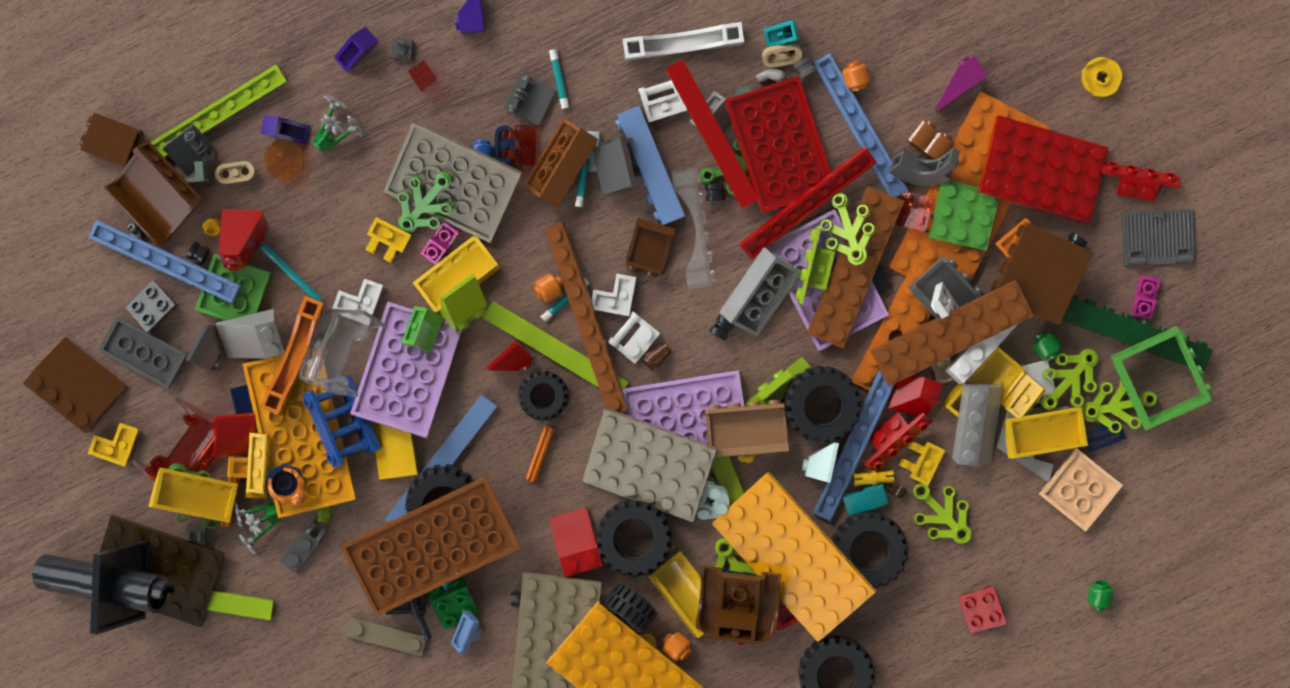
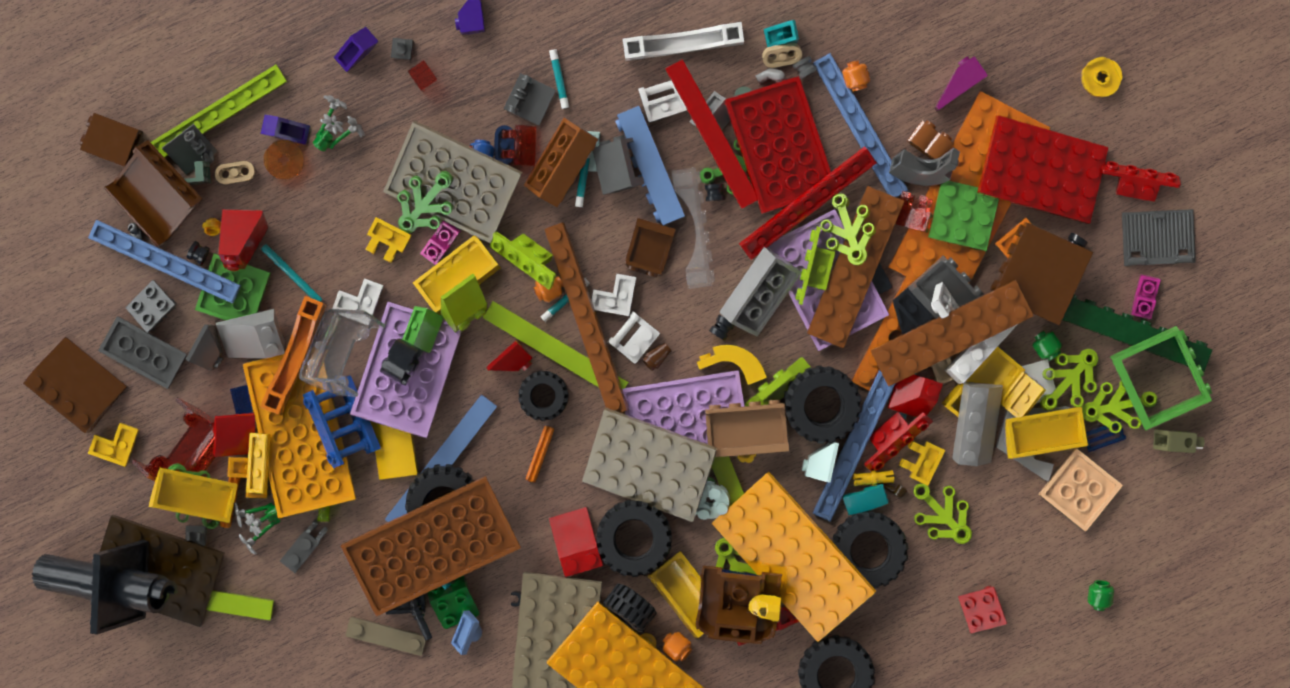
piece [266,463,307,506] -> none
none -> black brick [380,338,424,386]
none -> lime bracket [490,231,556,290]
none -> yellow arch [697,345,767,385]
none -> yellow rock [749,595,781,622]
none -> black wing [892,287,934,335]
none -> olive torso [1153,429,1205,453]

